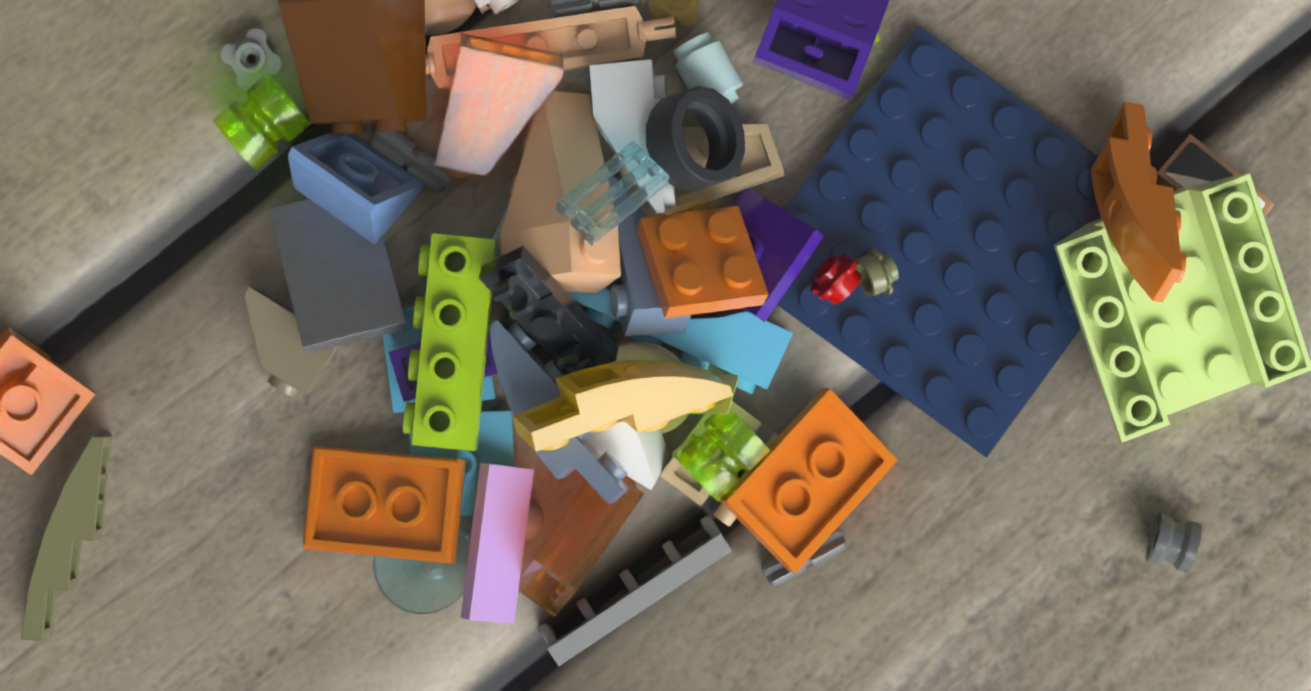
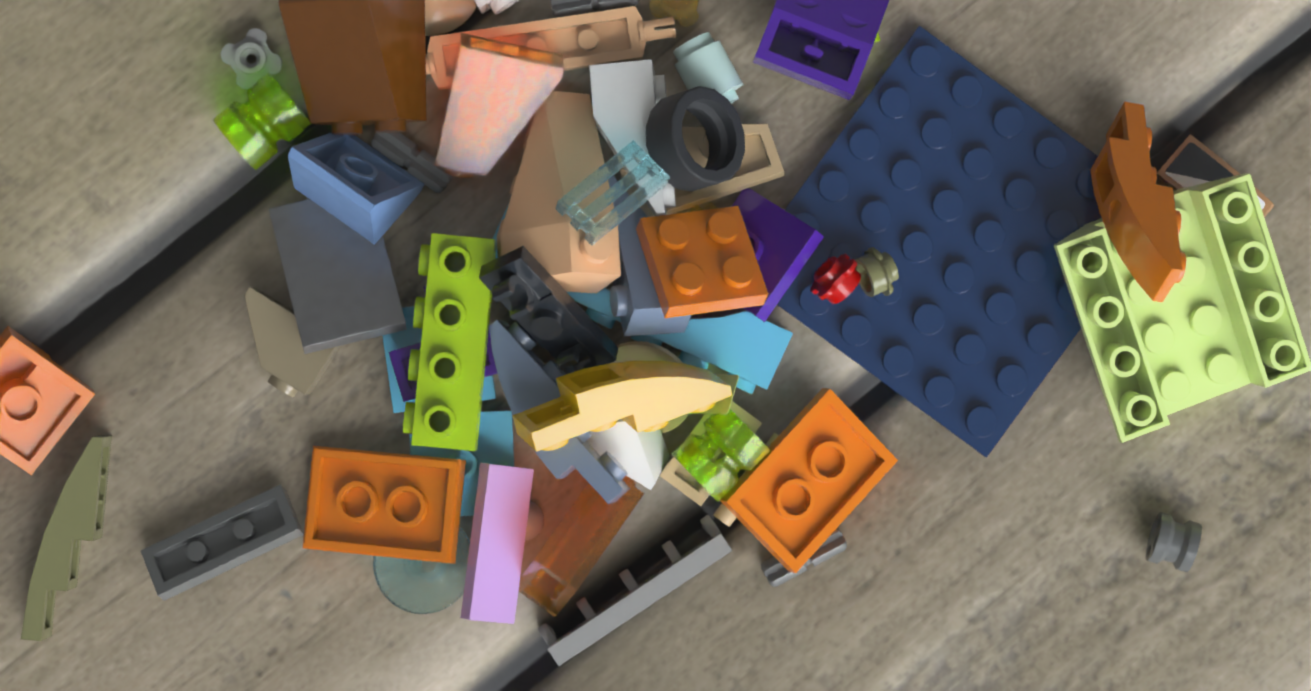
none -> dark grey plate [141,484,304,601]

